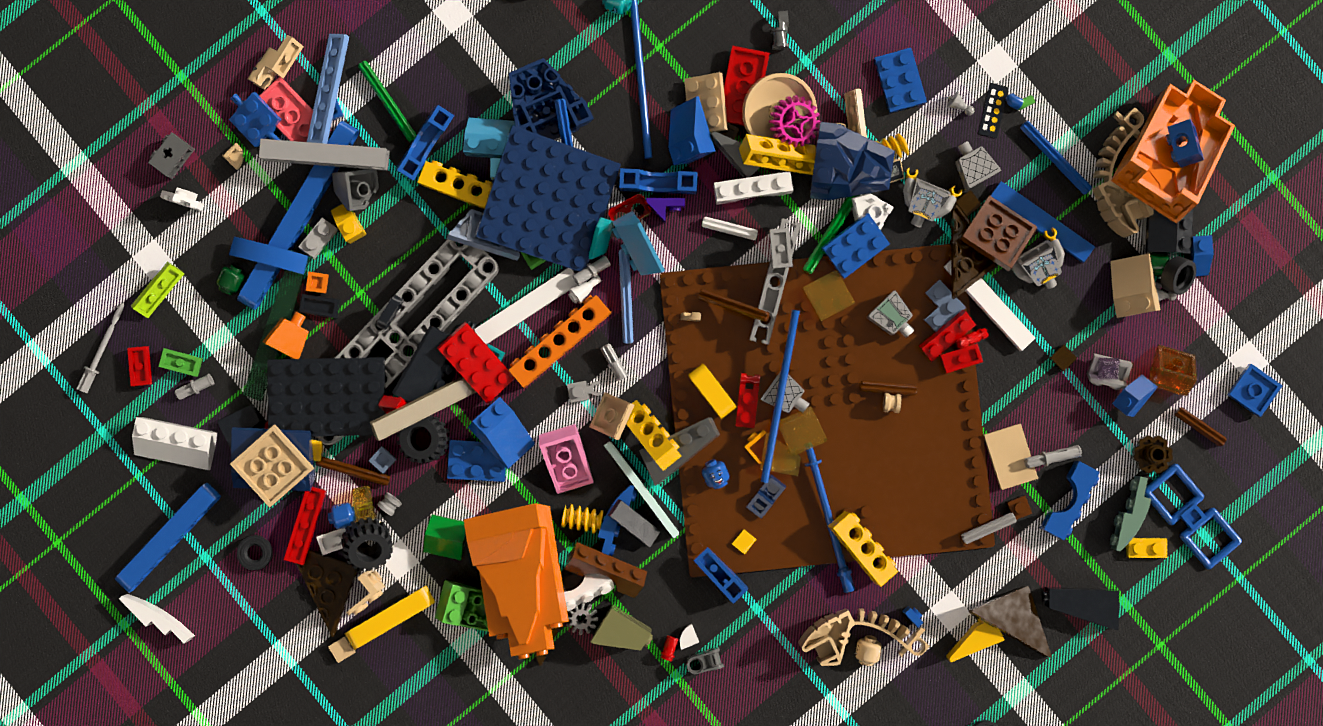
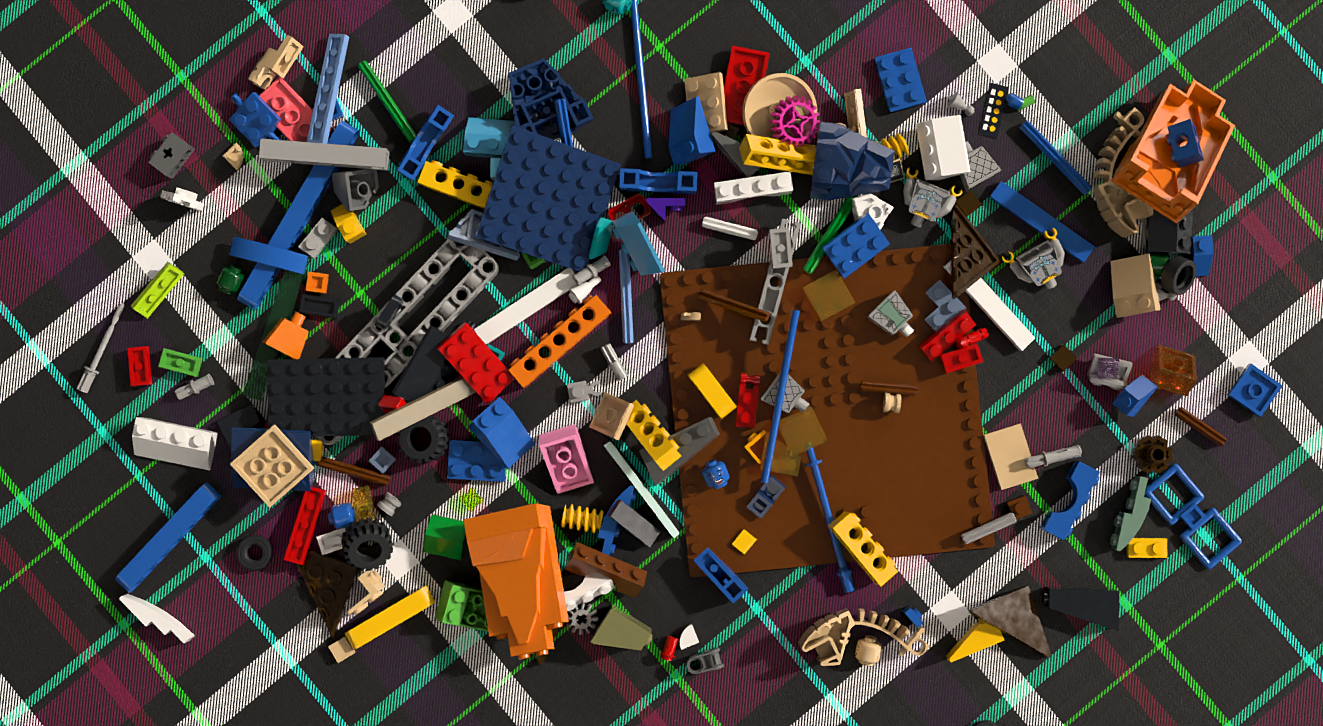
dark grey connector [771,11,789,50] -> none
reddish brown plate [960,195,1037,271] -> none
none -> clear neon green plate [460,488,483,511]
none -> white slope [916,115,970,180]

